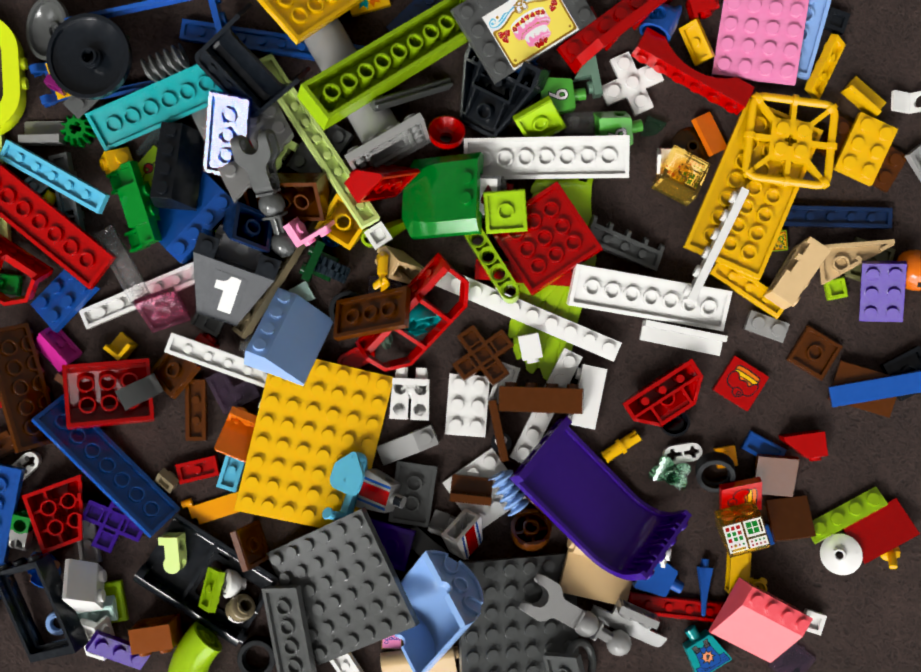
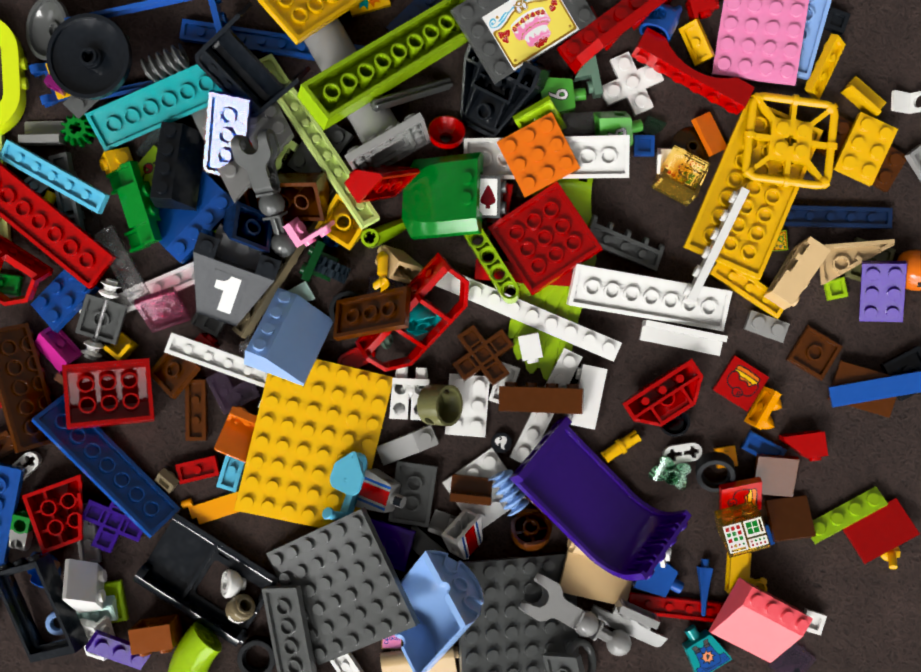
dark grey slope [115,373,164,411] -> none
yellowish green leg [158,532,187,574] -> none
lime plate [198,566,226,613] -> none
reddish brown tile [230,519,269,572] -> none
white plate [364,221,393,250] -> none
lime tile [483,189,528,234] -> none
reddish brown tile [488,399,509,462] -> none
white dish [820,533,863,575] -> none
none -> dark grey plate [75,278,129,360]
none -> olive piece [417,384,463,426]
none -> orange plate [497,112,581,198]
none -> blue plate [633,135,655,157]
none -> light orange tile [744,386,782,430]

